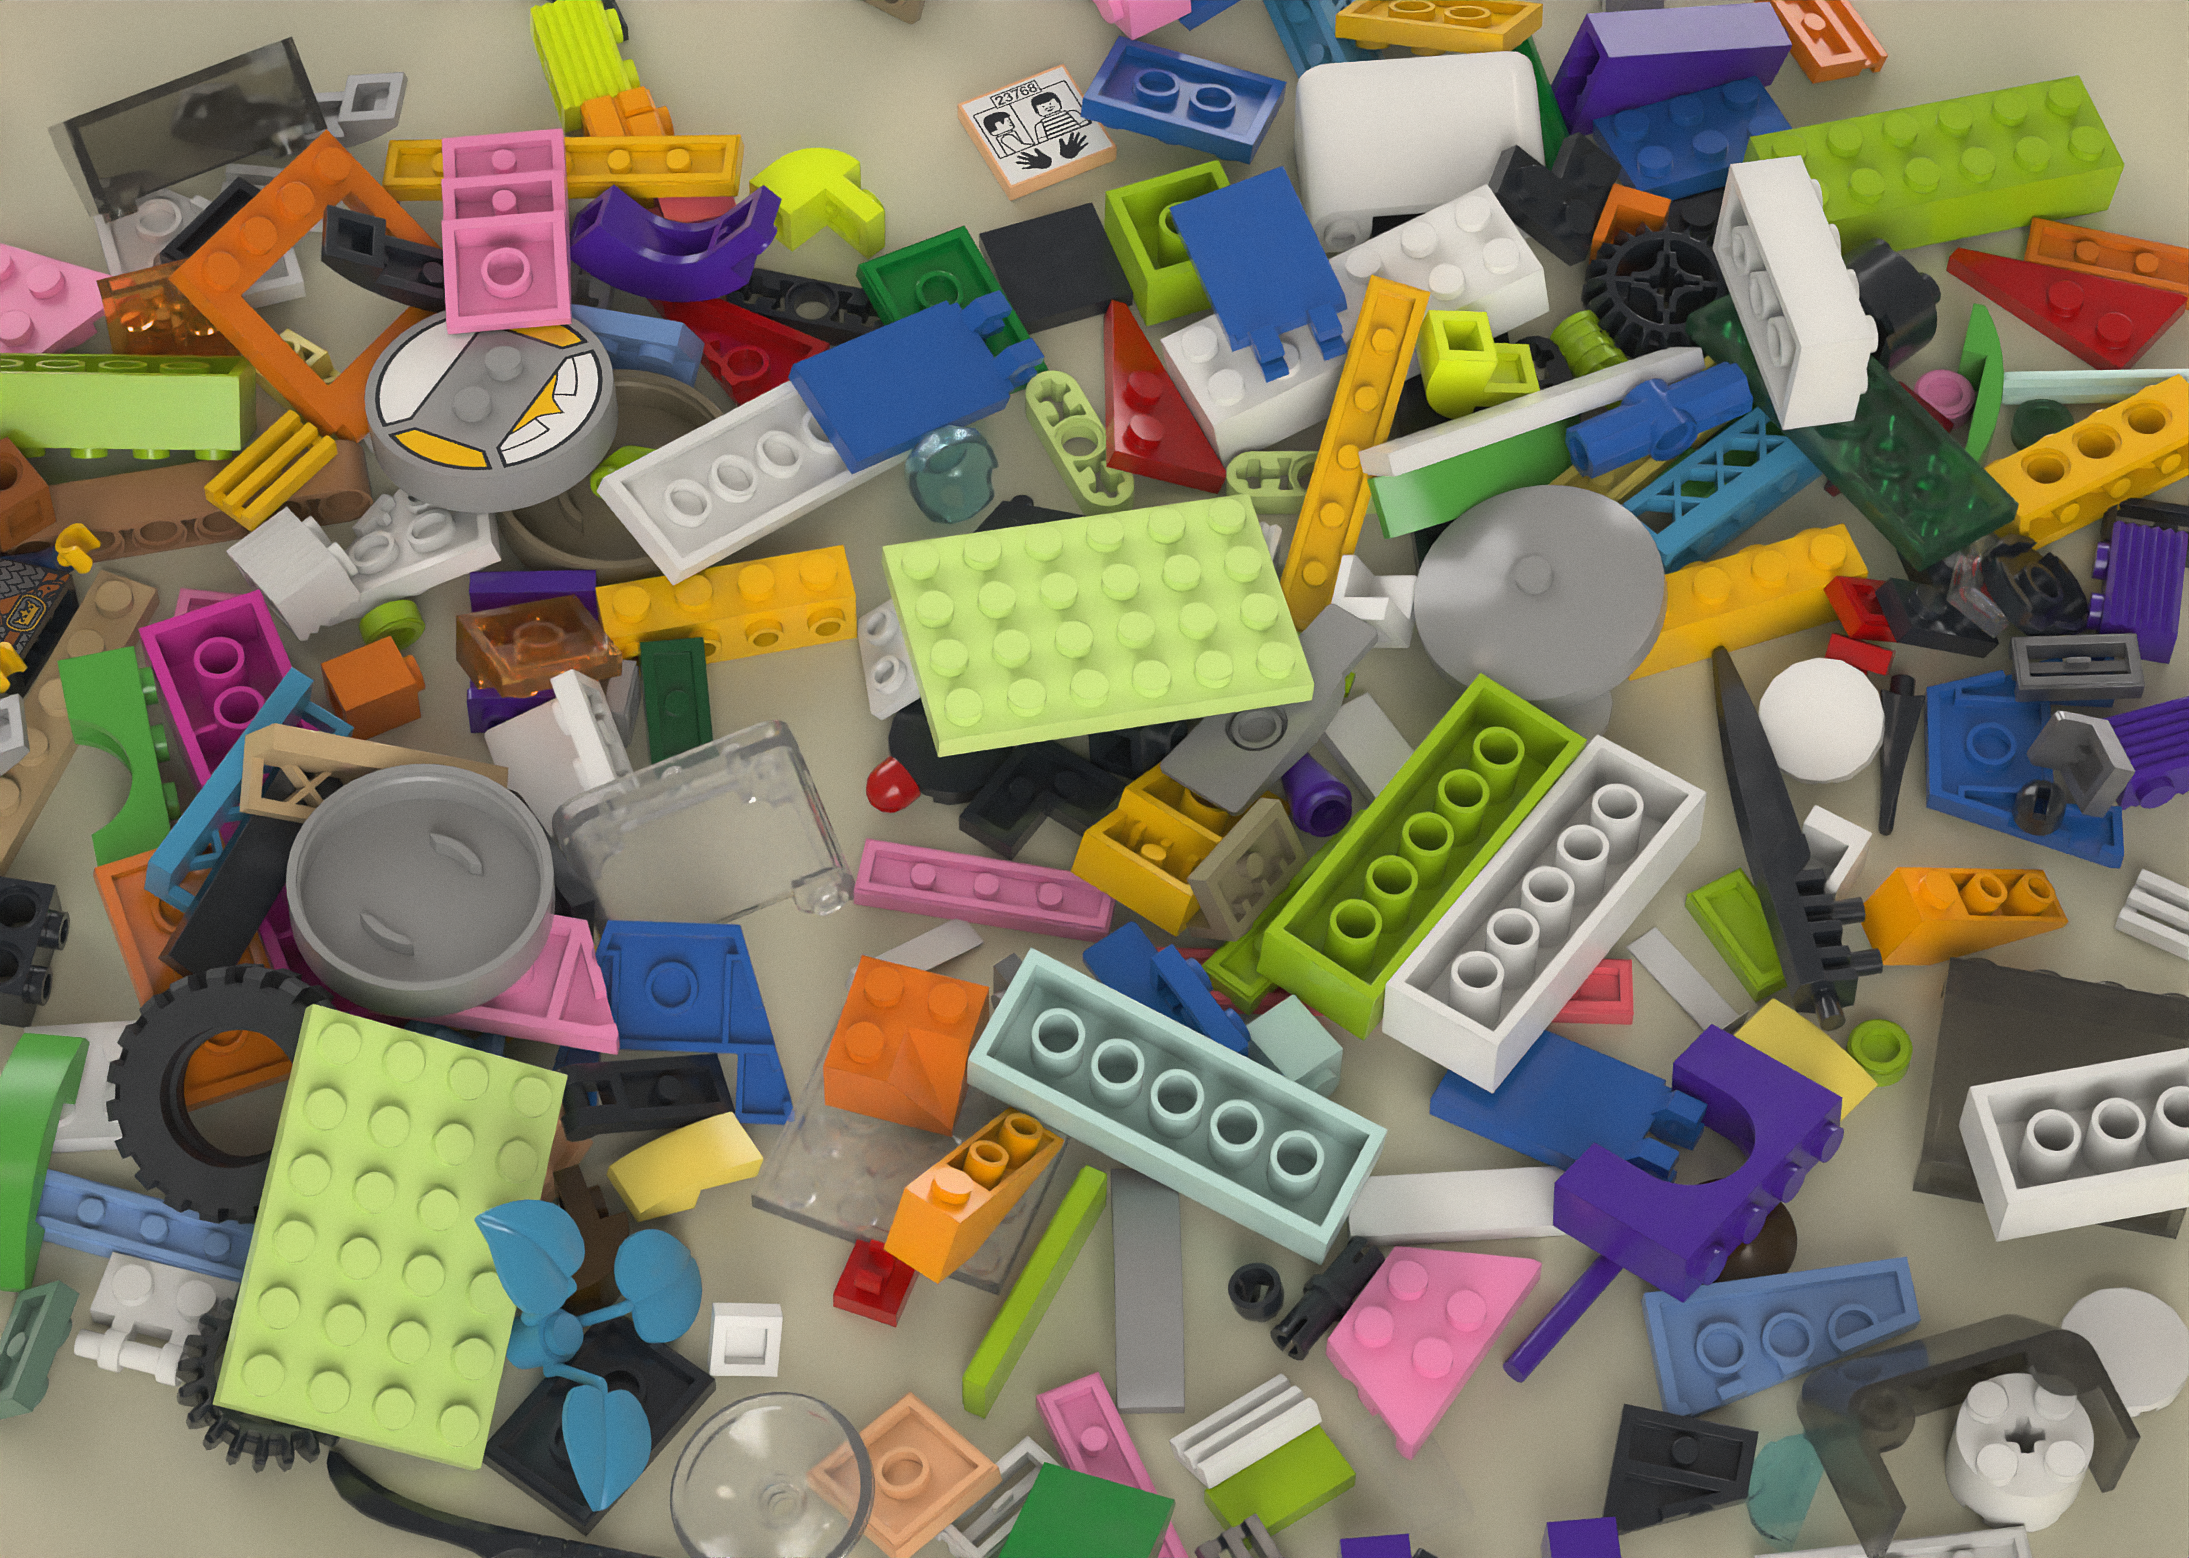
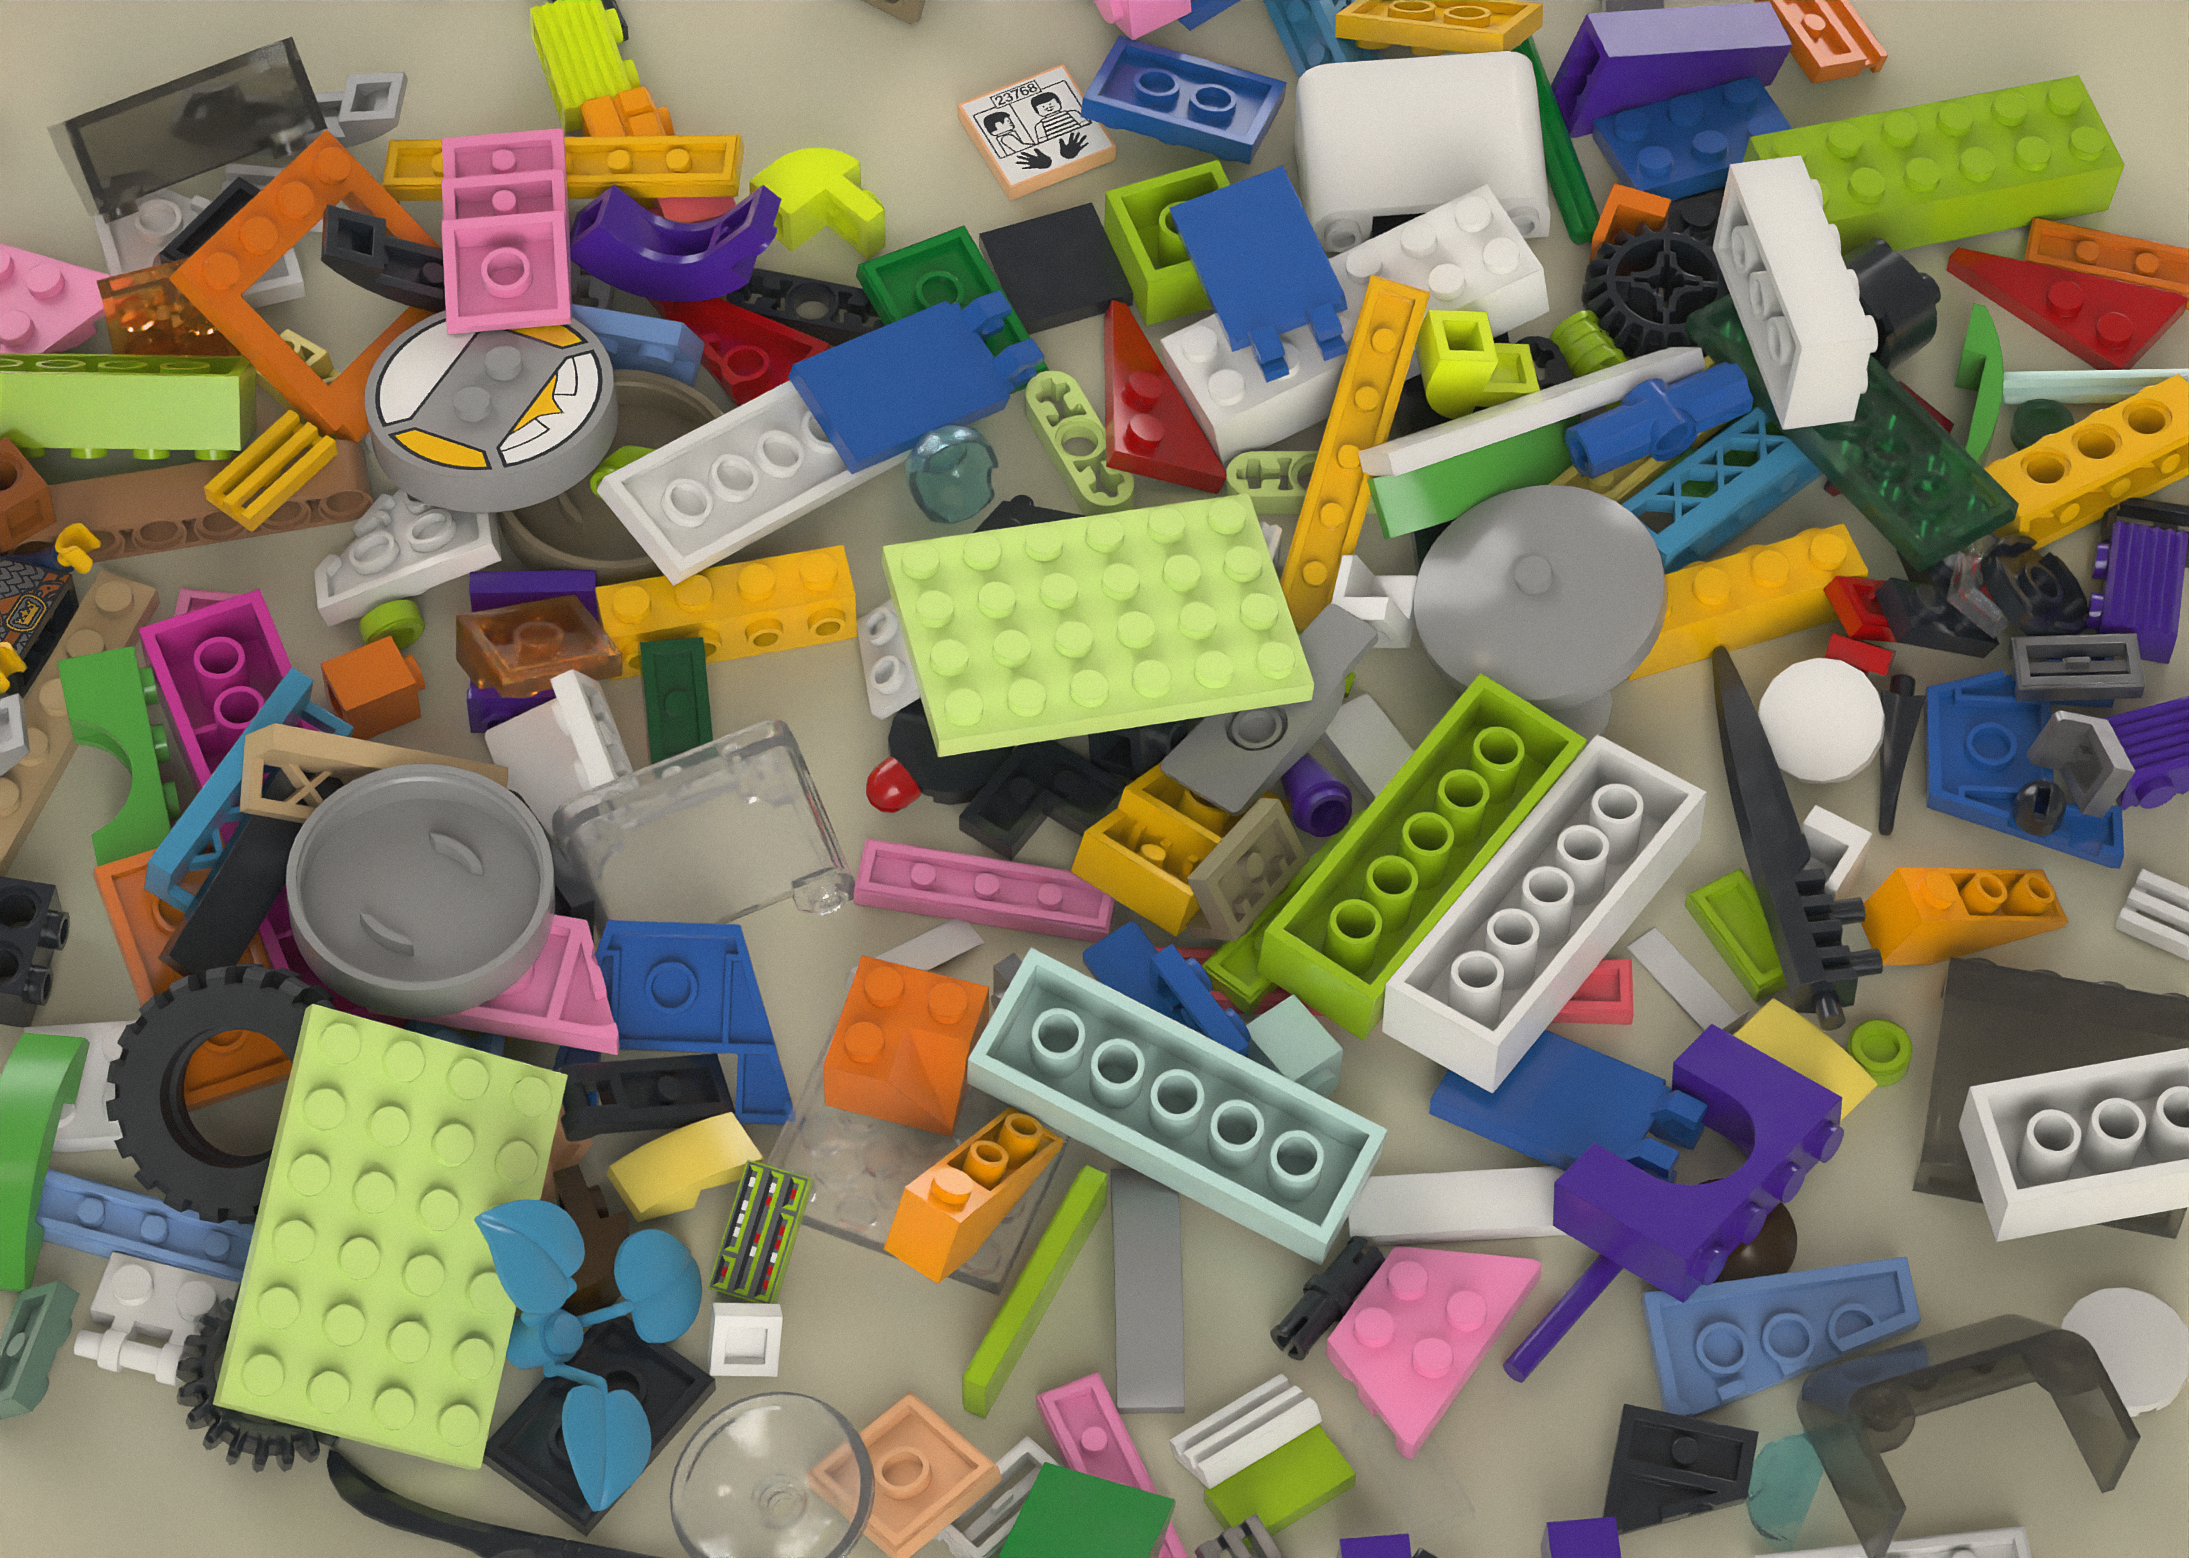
white brick [226,507,361,641] -> none
light grey tile [605,658,641,748] -> none
red tile [833,1238,920,1327] -> none
black hinge [1228,1263,1284,1322] -> none
black plate [1488,132,1622,267] -> none
bright pink tile [1914,369,1975,430] -> none
white brick [1945,1373,2094,1533] -> none
none -> tile [708,1159,814,1304]

